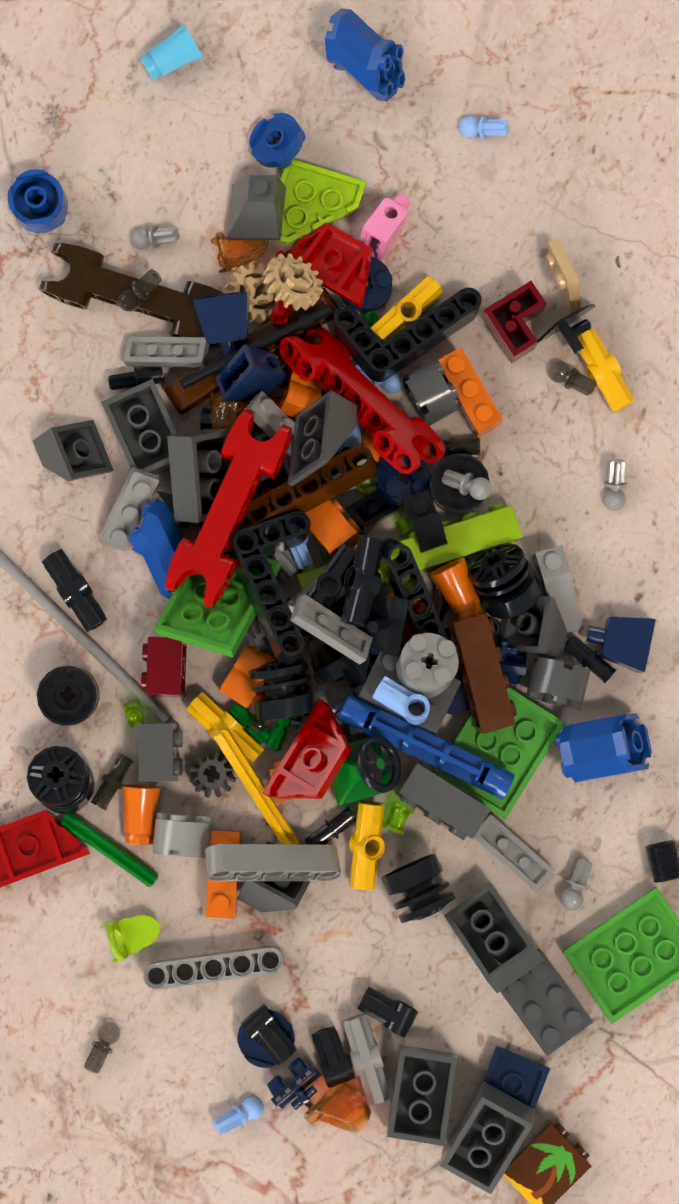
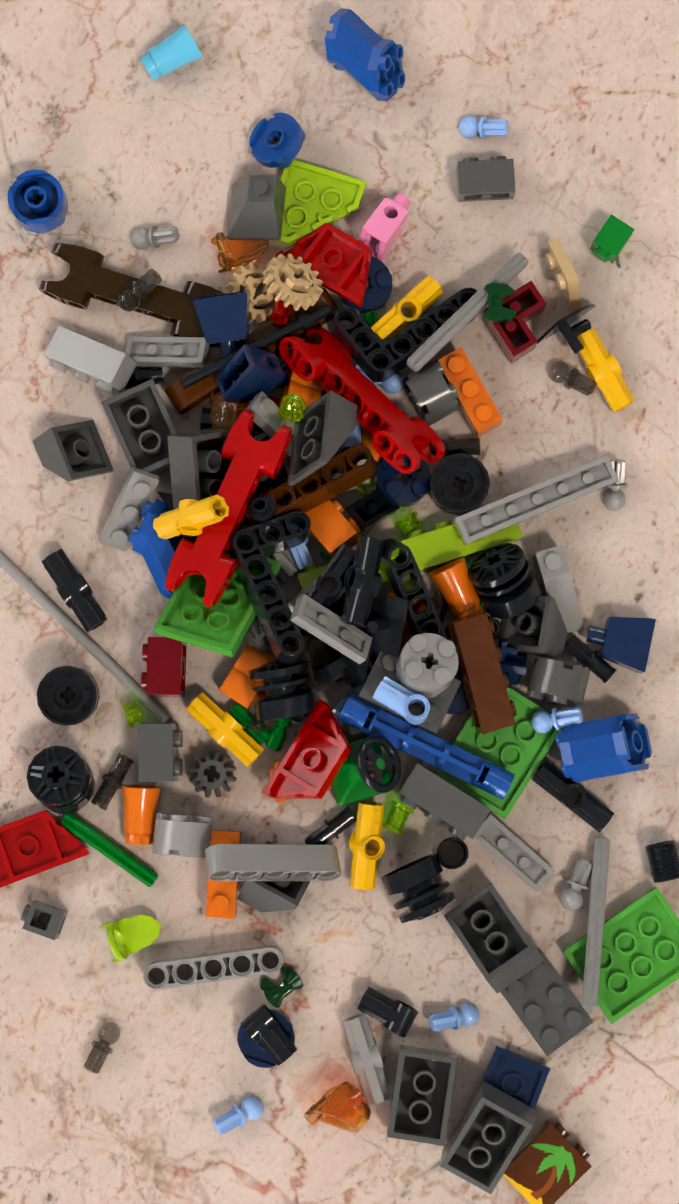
yellow axle [214,728,300,844] -> none
dark blue hips [267,1057,322,1110] -> none
black piece [312,1026,356,1088] -> none
black slope [402,490,448,553] -> none
light grey axle [442,469,492,500] -> none
none -> dark grey brick [21,900,68,940]
none -> light grey brick [43,325,137,393]
none -> yellow piece [153,495,229,540]
none -> black plate [247,494,276,522]
none -> dark green piece [260,966,304,1008]
none -> clear neon green bush [279,394,306,422]
none -> light grey axle [406,253,528,372]
none -> light blue axle [428,1003,479,1032]
none -> black piece [436,837,469,869]
none -> light grey plate [453,455,619,546]
none -> dark grey brick [456,156,515,202]
none -> dark green piece [483,283,517,323]
none -> light blue axle [531,707,583,733]
none -> black piece [531,760,614,833]
none -> light grey axle [582,837,610,1009]
none -> green brick [590,214,635,264]

